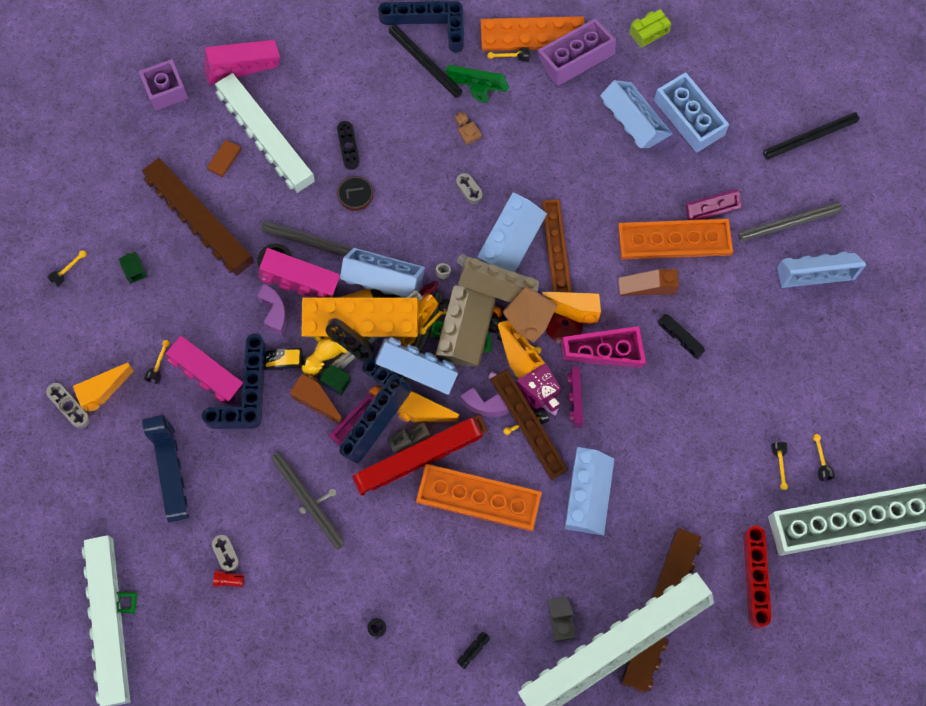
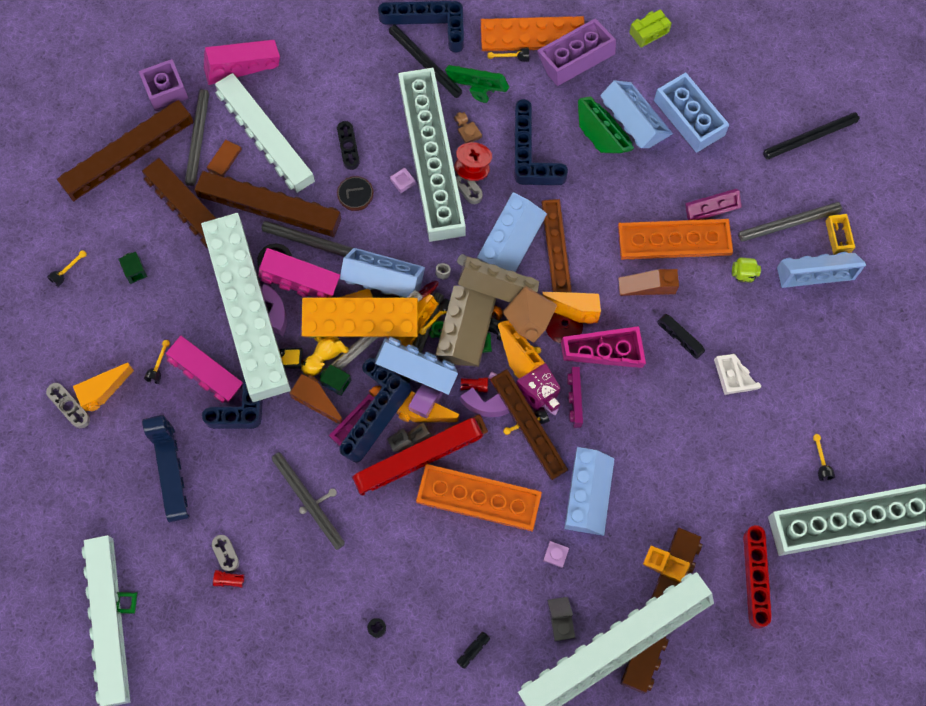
black beam [325,318,374,362] -> none
hinge [771,442,788,491] -> none
none -> reddish brown brick [57,100,194,202]
none -> dark grey axle [185,89,209,186]
none -> reddish brown brick [194,171,342,238]
none -> light aqua brick [201,213,291,402]
none -> lavender plate [390,168,416,193]
none -> light aqua brick [398,68,466,242]
none -> medium lavender brick [408,384,444,419]
none -> red piece [454,142,492,181]
none -> red pin [460,377,488,393]
none -> dark blue beam [514,99,568,185]
none -> lavender plate [543,541,569,568]
none -> green wedge [578,96,634,153]
none -> light orange slope [643,546,690,583]
none -> white wing [714,354,761,395]
none -> lime head [732,257,761,283]
none -> yellow piece [825,214,855,255]

